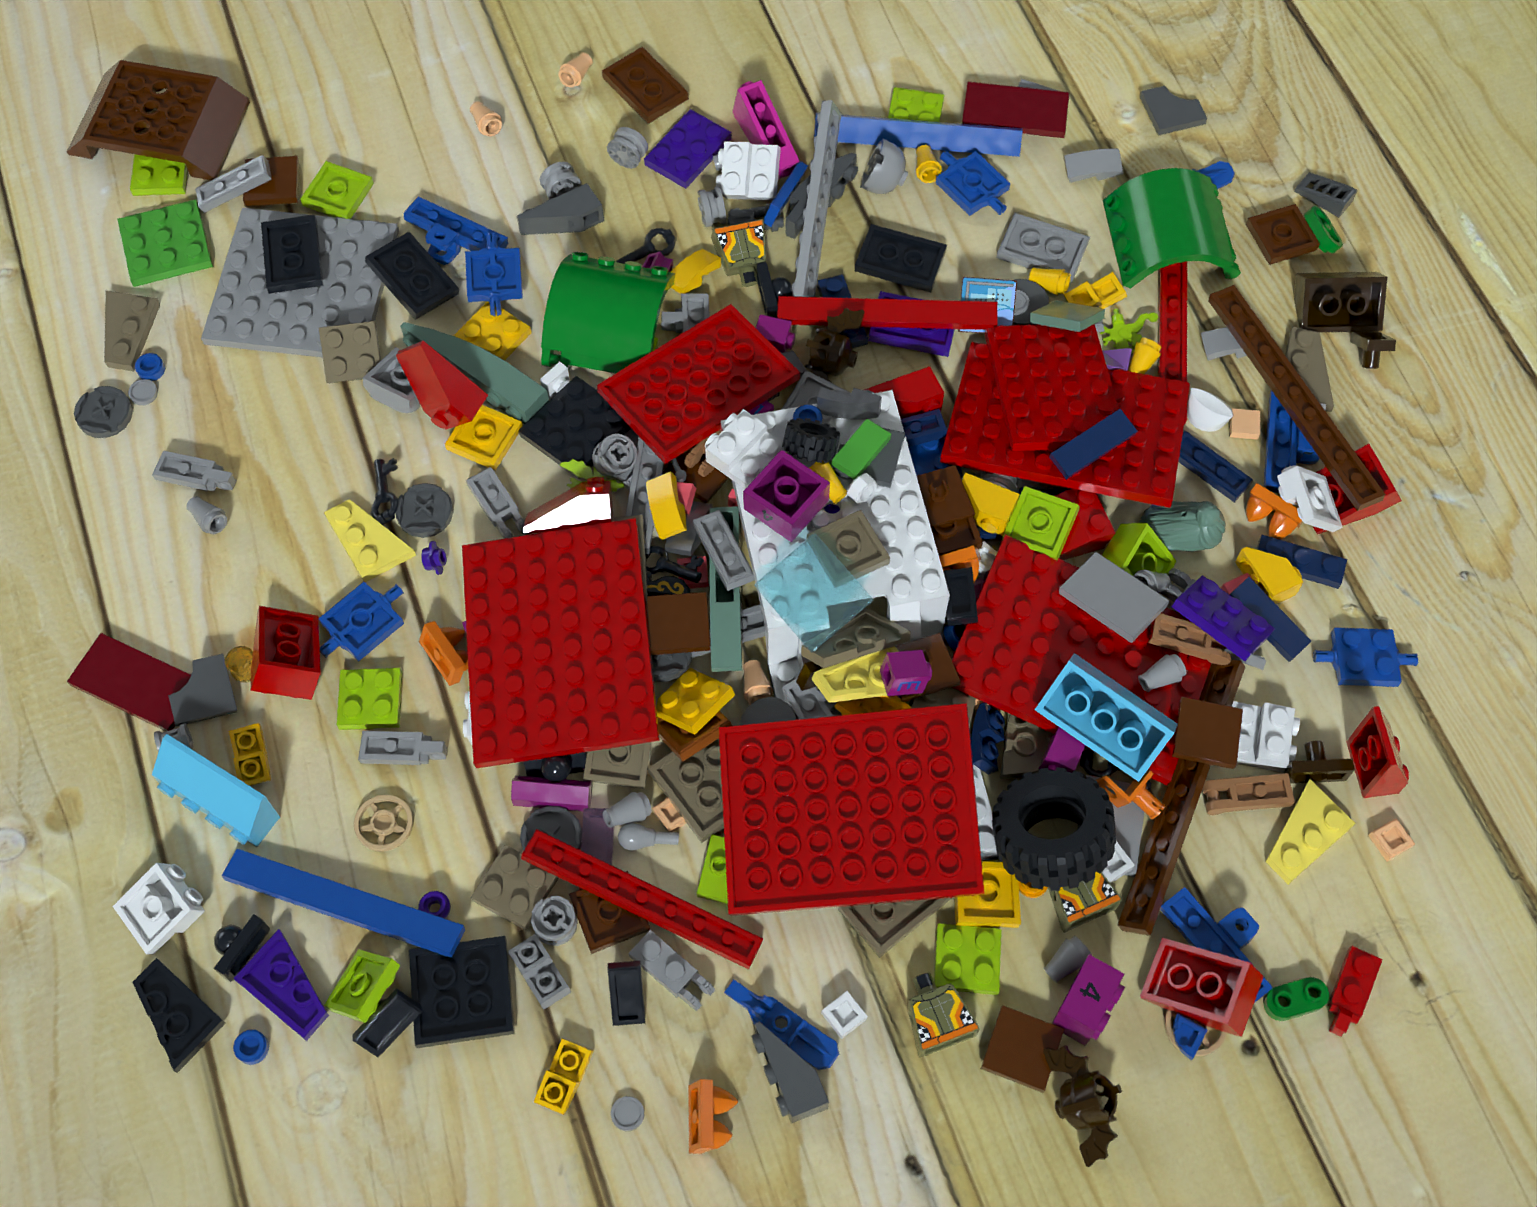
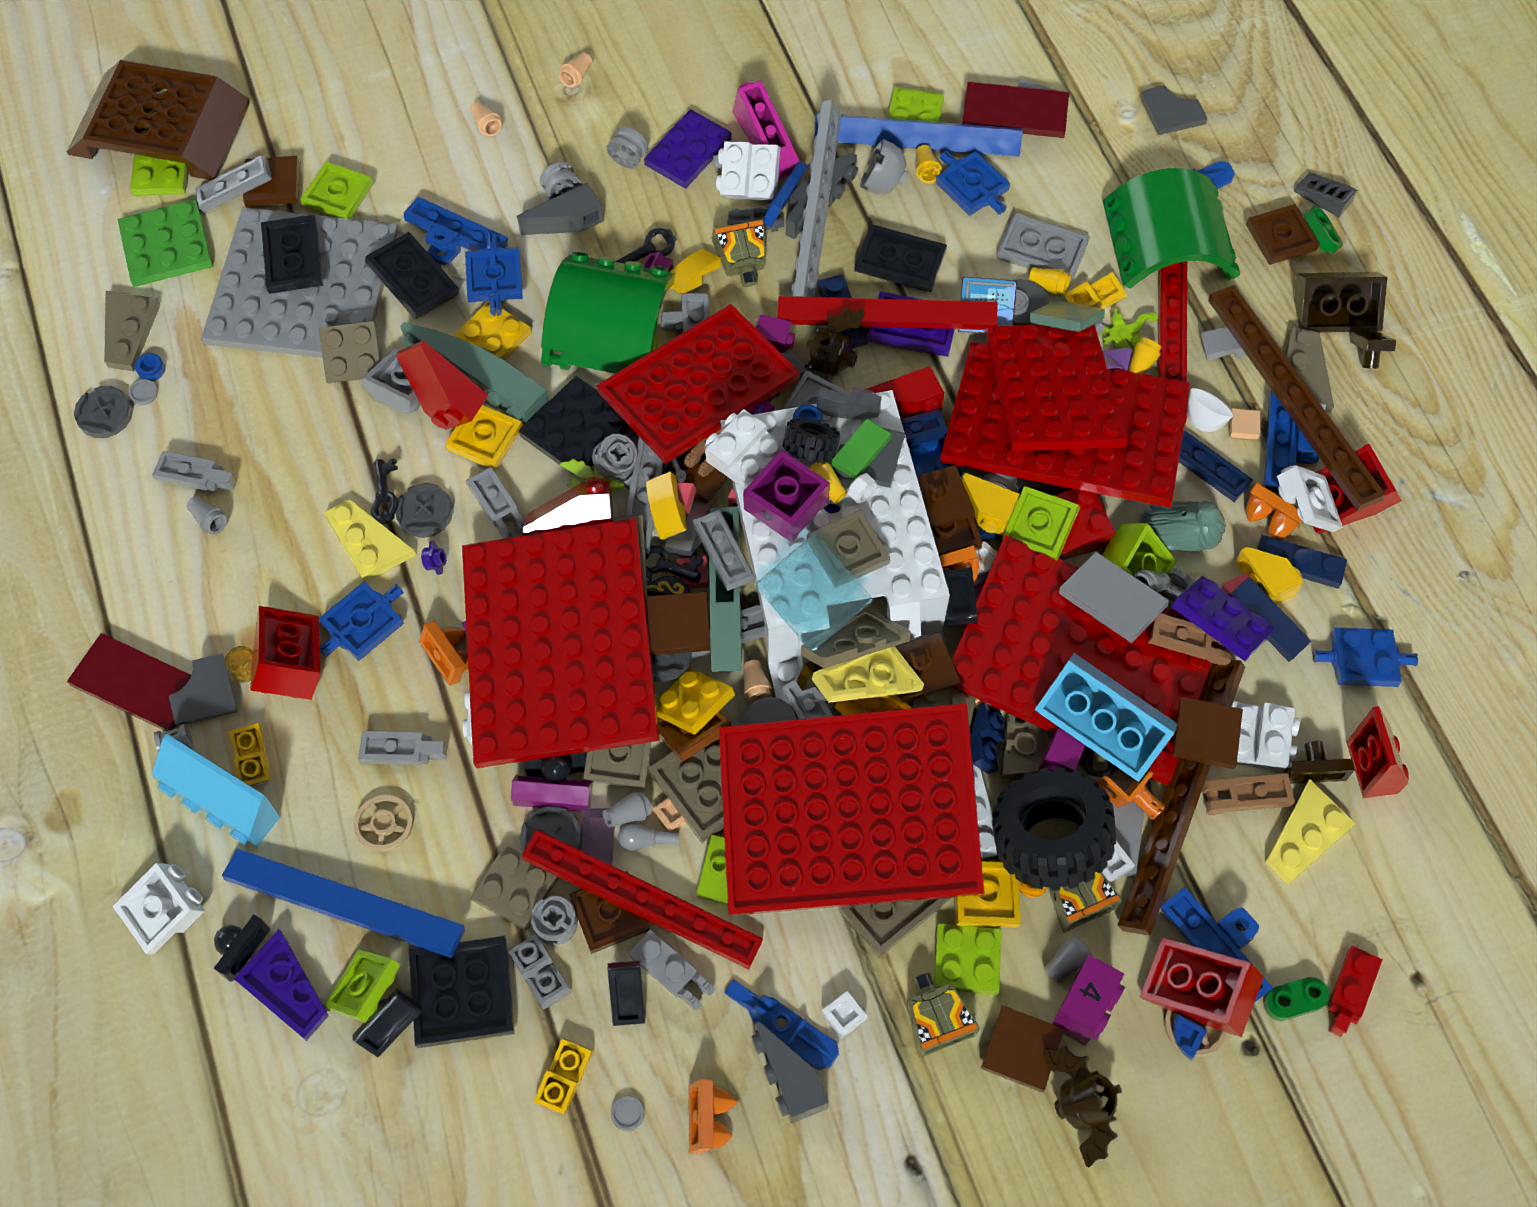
black wing [132,958,226,1073] -> none
blue tile [233,1030,269,1065] -> none
lime plate [337,668,402,730] -> none
dark purple plate [418,891,451,919] -> none
white plate [540,362,570,400] -> none
reddish brown plate [602,47,689,124] -> none
light grey wheel [697,187,726,228] -> none
black tile [756,262,793,318] -> none
magenta brick [880,650,932,696] -> none
blue tile [943,625,965,651] -> none
dark blue tile [1049,409,1138,480] -> none
light grey slope [1064,149,1123,183] -> none
light grey cone [1138,654,1187,692] -> none
light grey tile [1224,649,1266,670] -> none
light nougat tile [1368,818,1415,862] -> none

